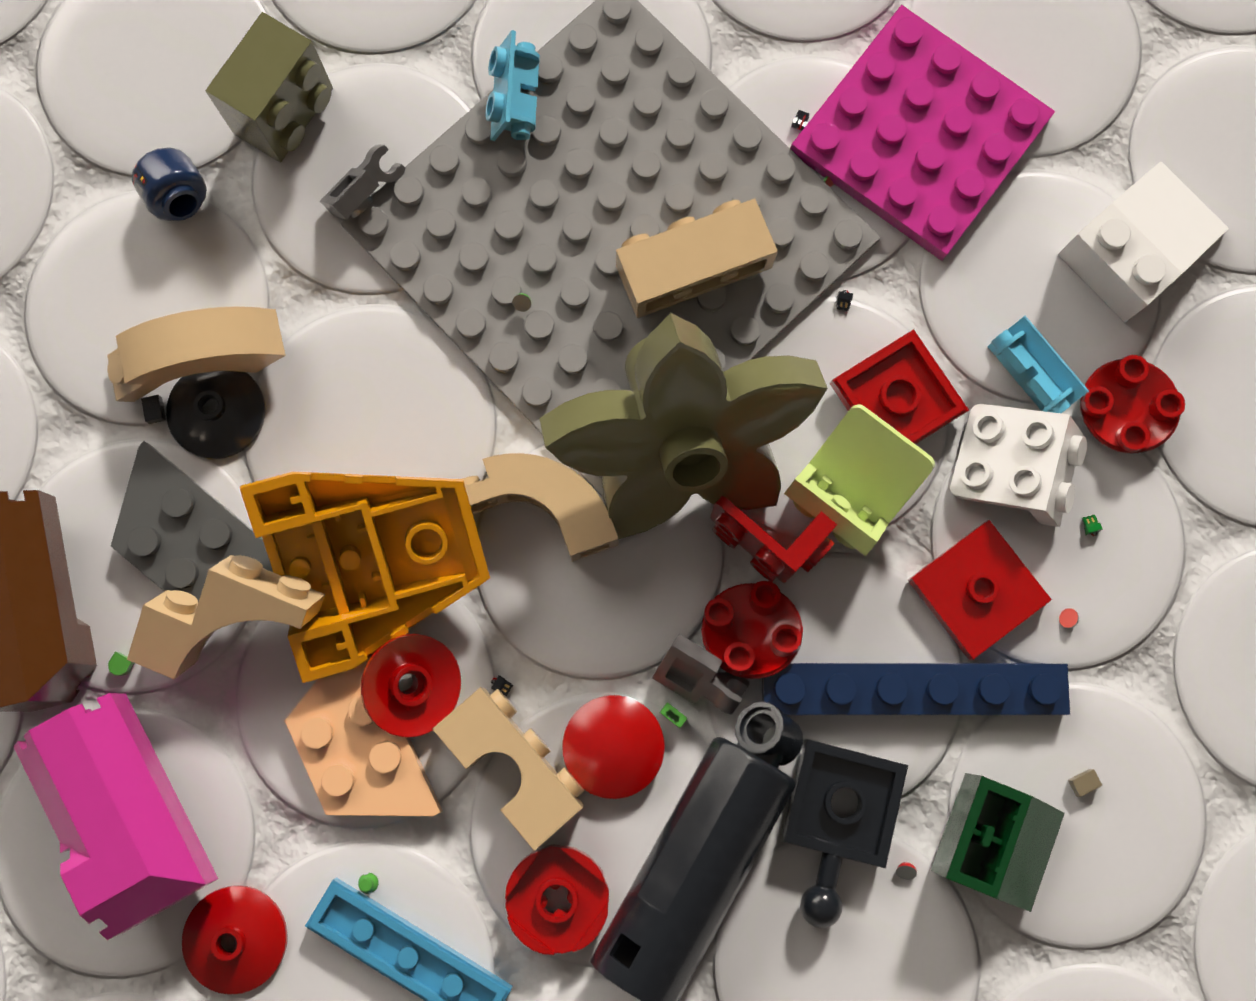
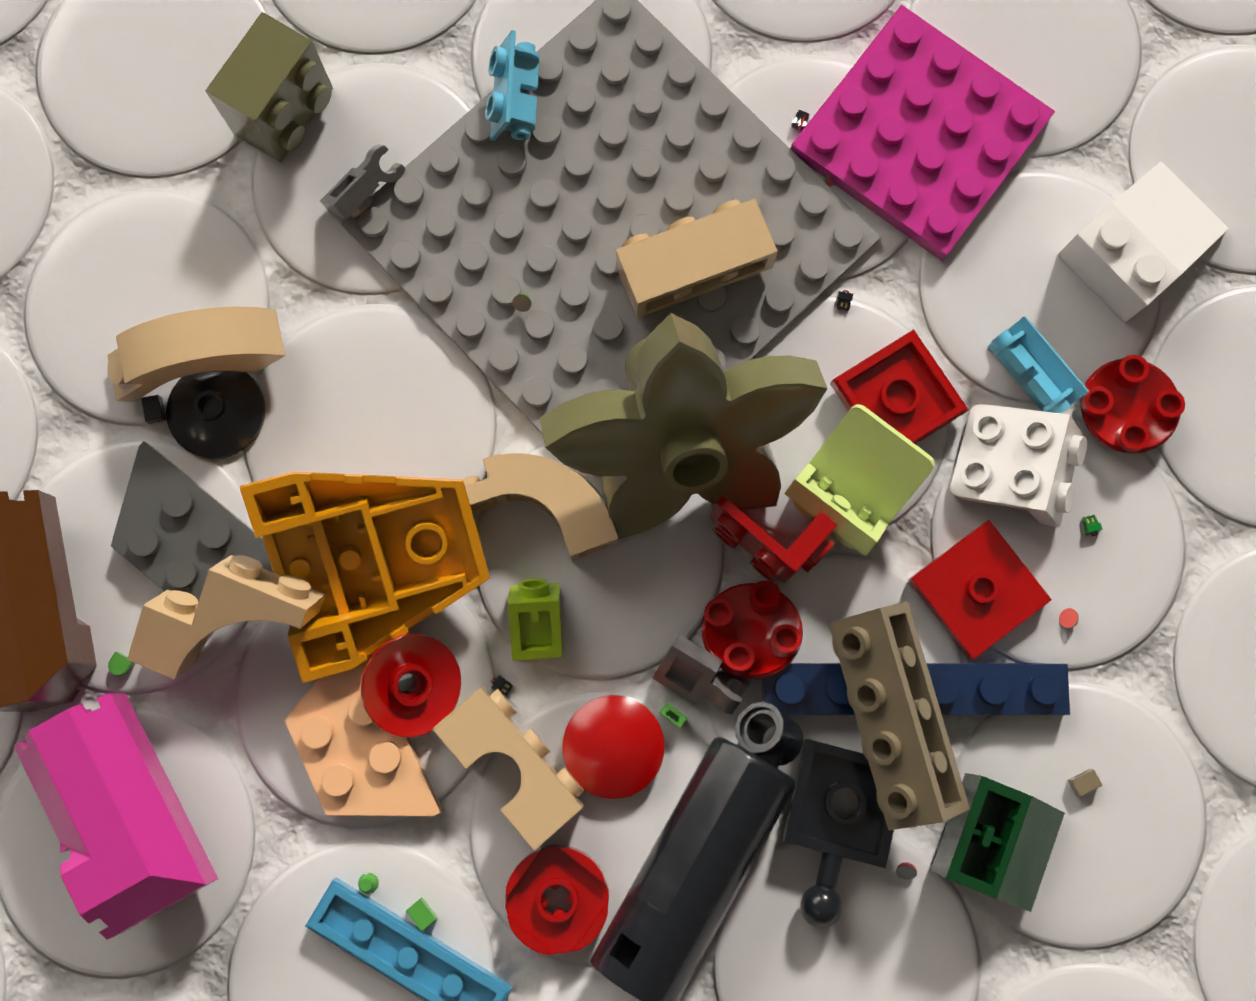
dark blue head [132,147,207,221] -> none
red dish [182,886,288,995] -> none
none -> bright green piece [406,897,438,931]
none -> lime bracket [508,578,563,661]
none -> dark tan brick [829,601,970,831]

